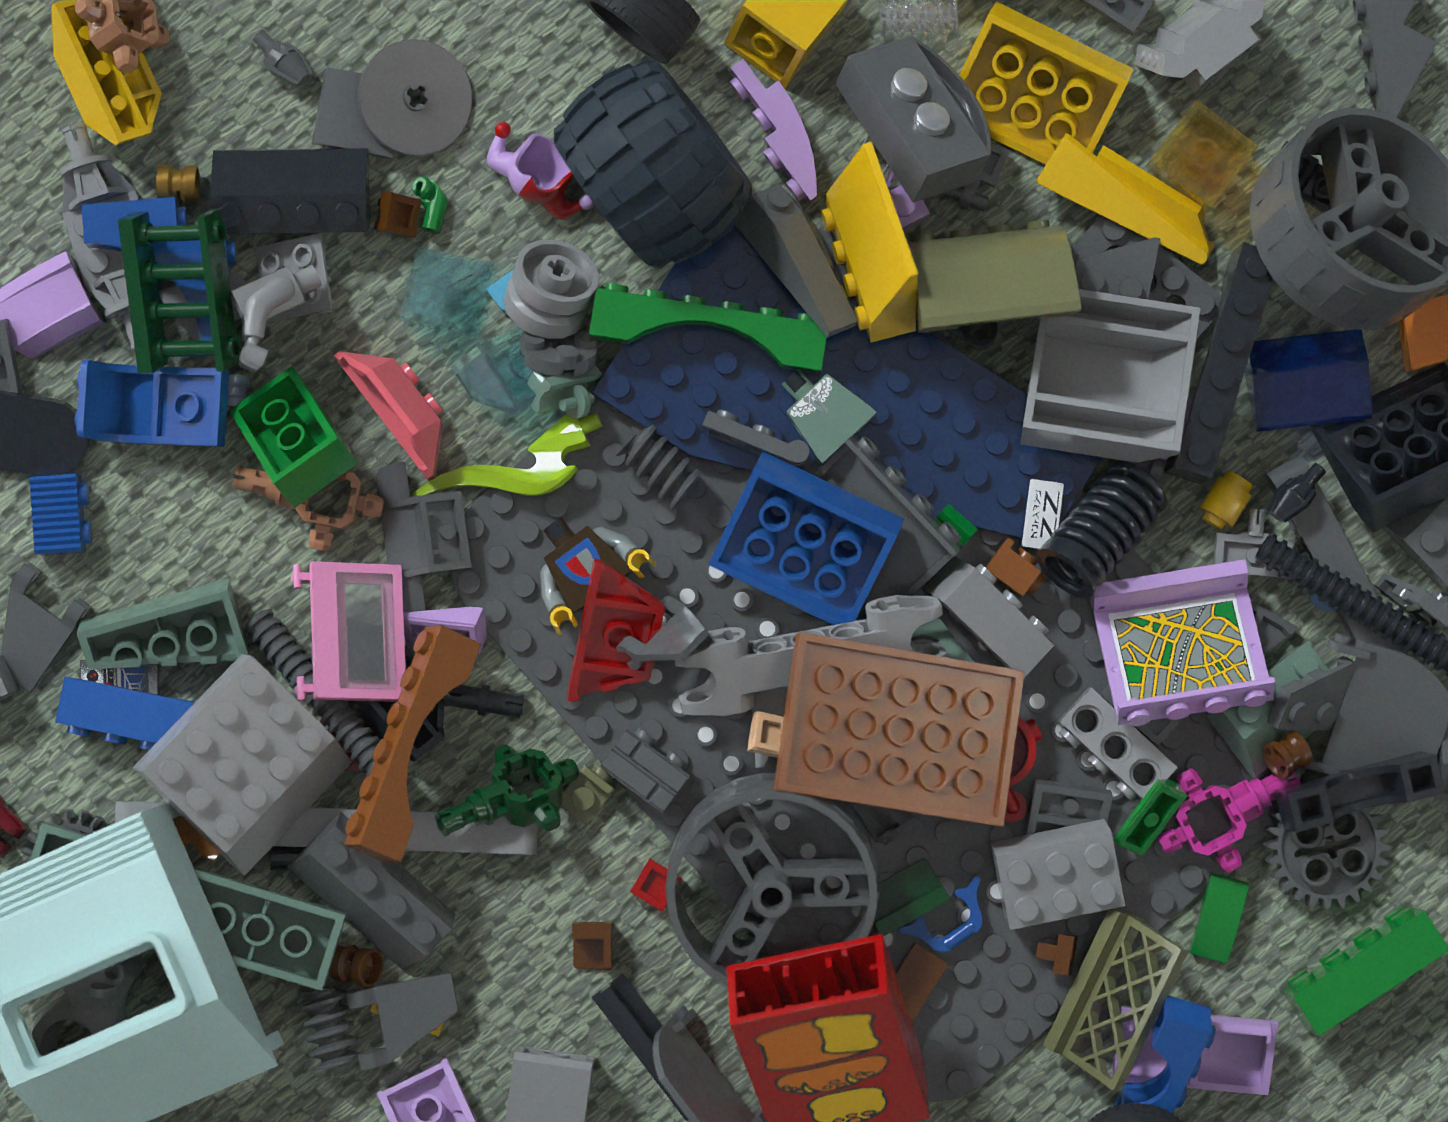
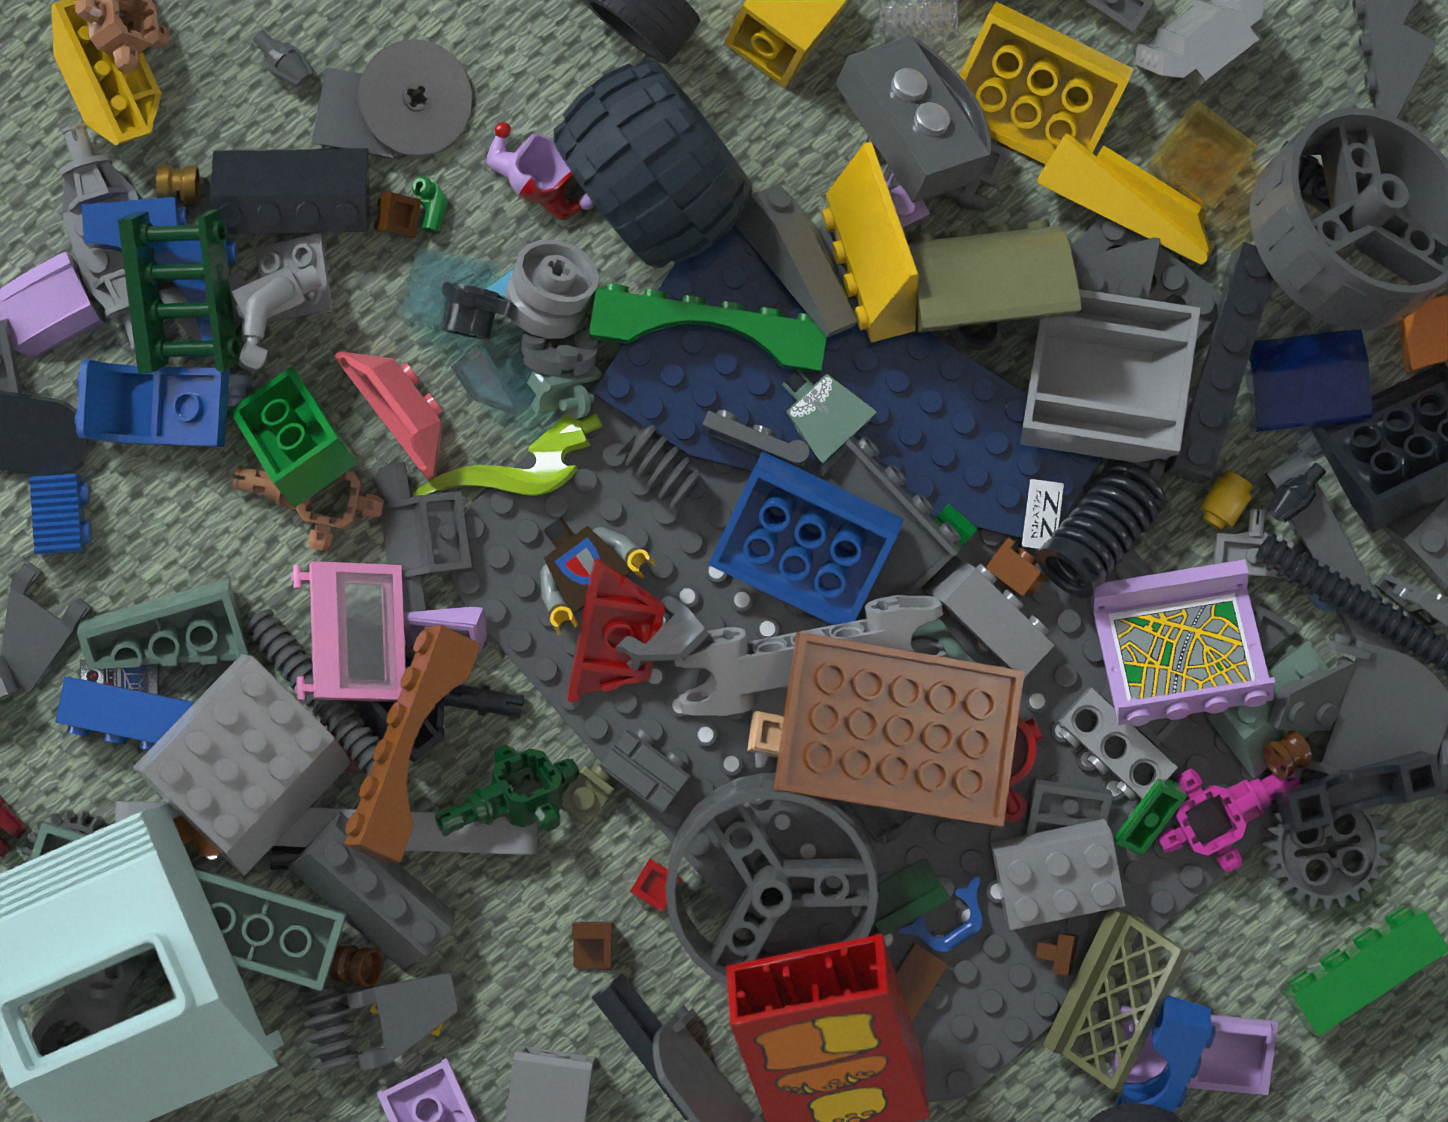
lavender slope [729,59,817,205] -> none
green slope [1189,872,1249,963] -> none
none -> black piece [440,282,513,340]

